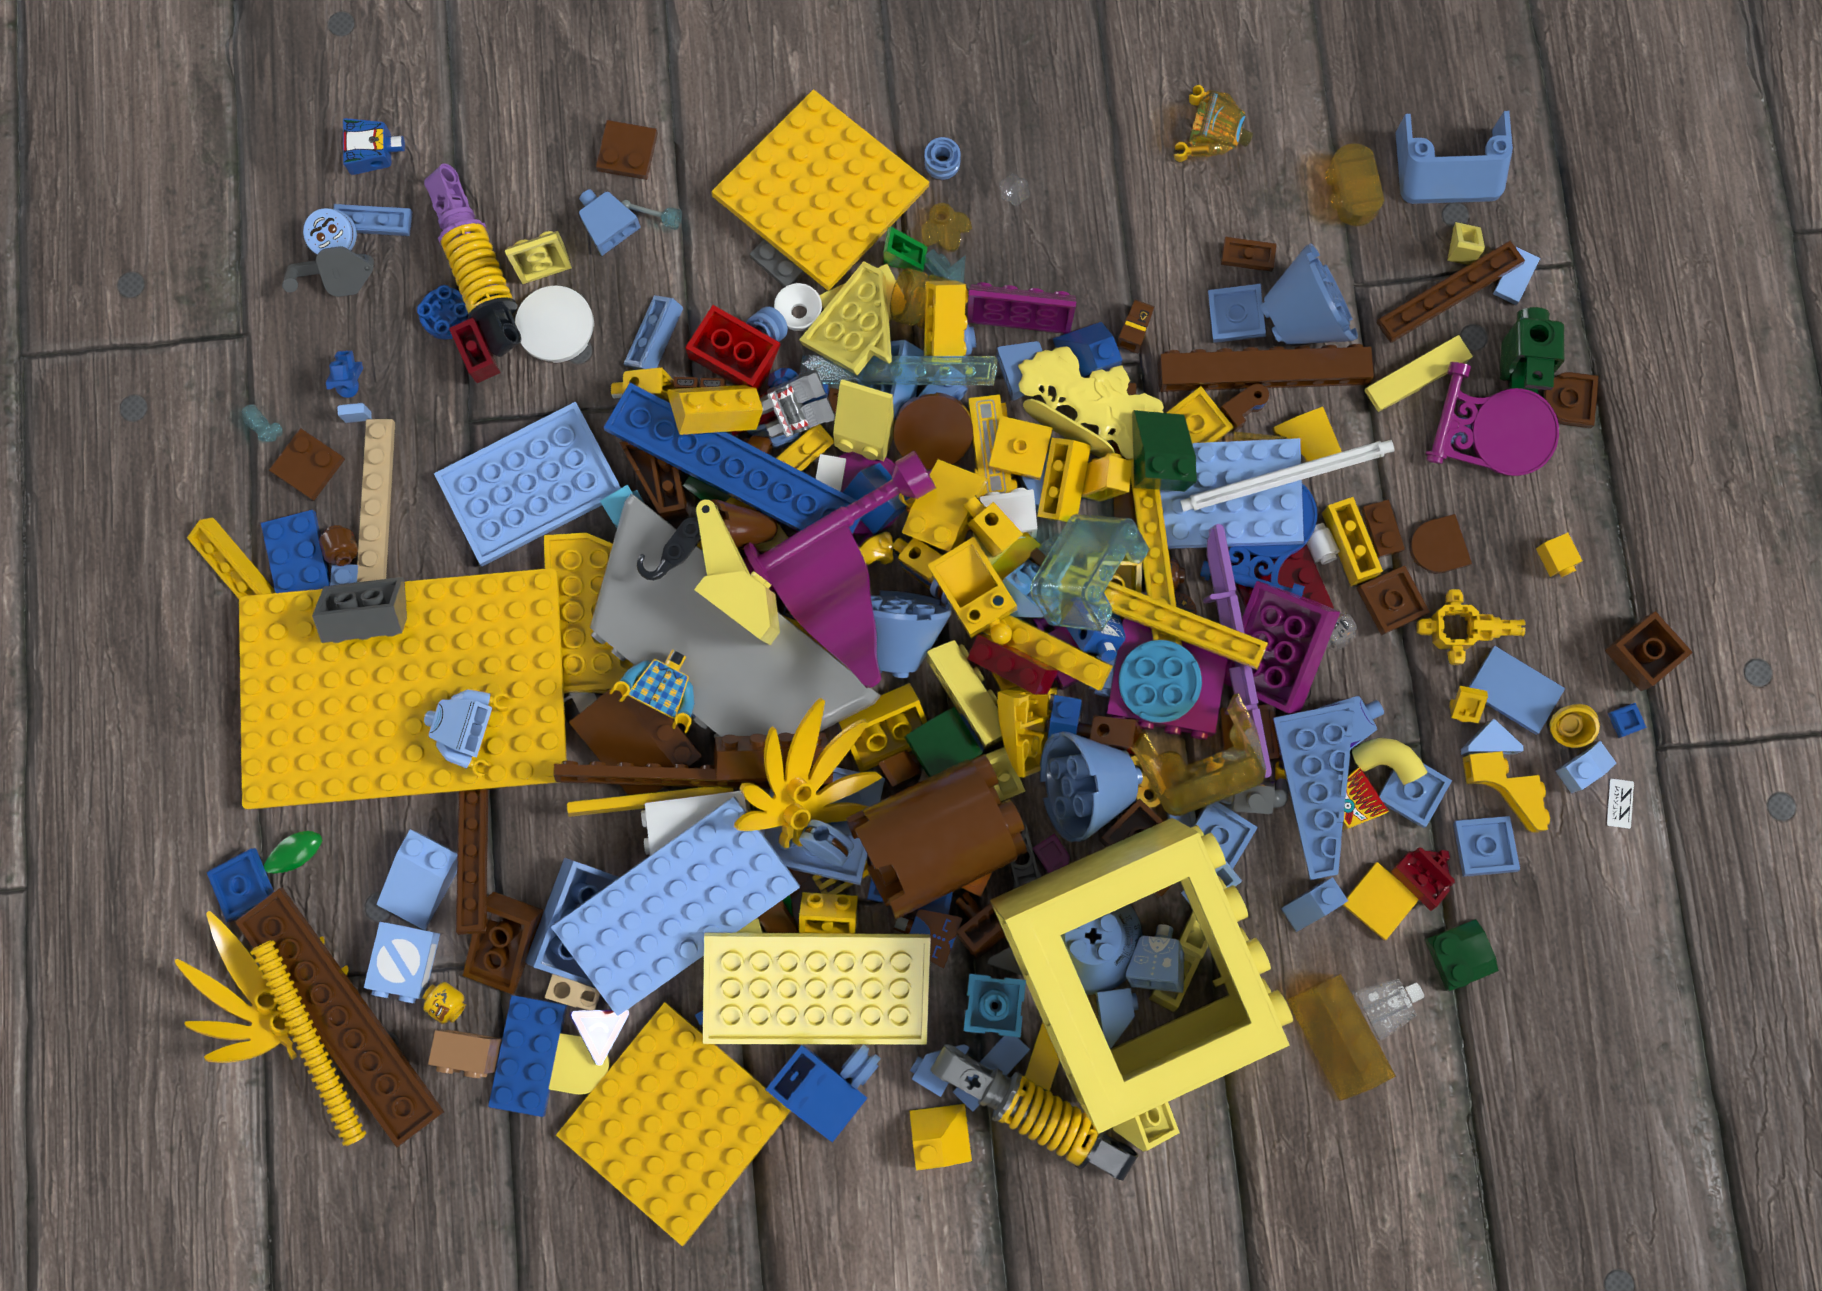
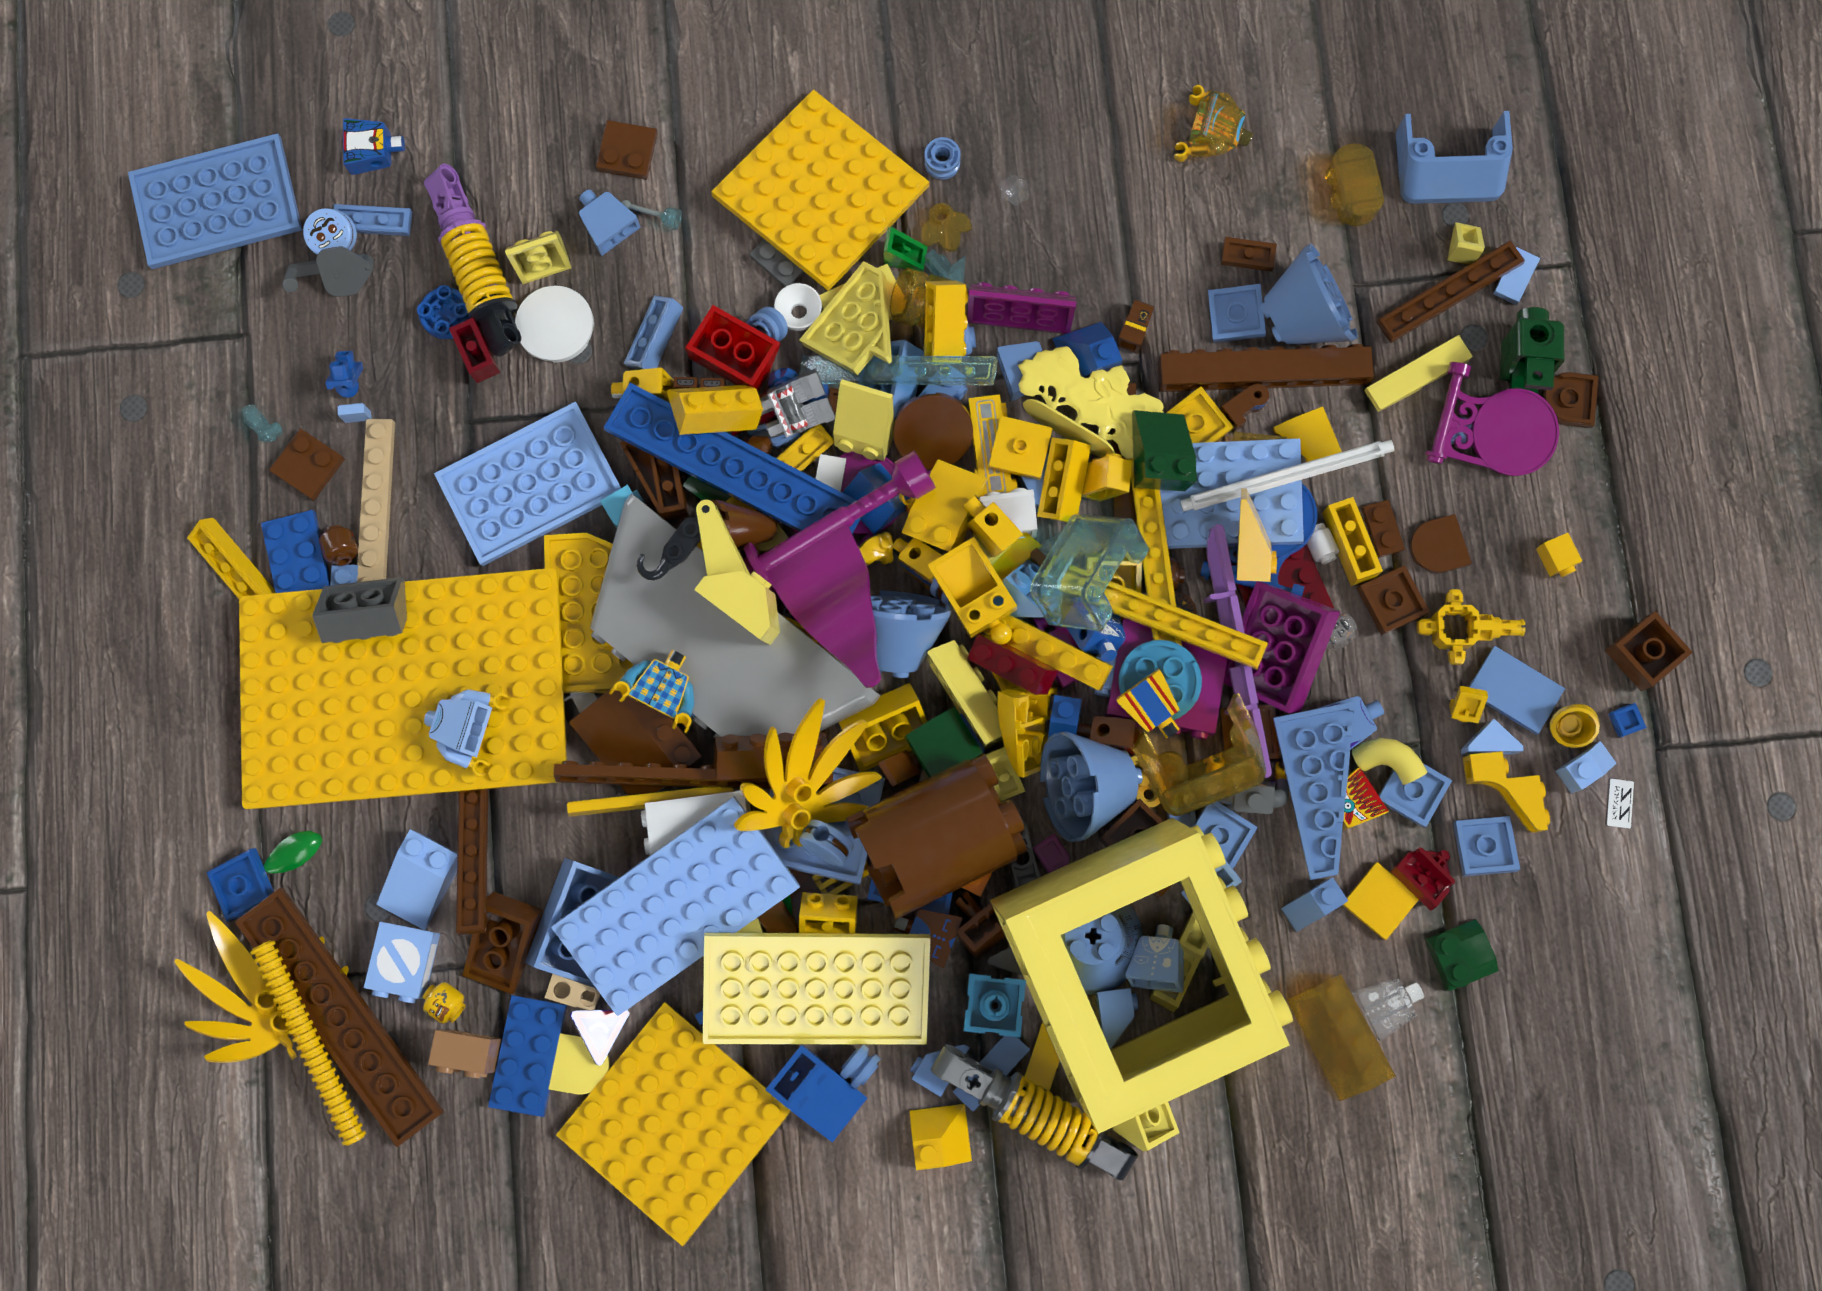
none -> medium blue plate [128,134,302,269]
none -> torso [1116,668,1180,739]
none -> yellow slope [1237,488,1277,582]

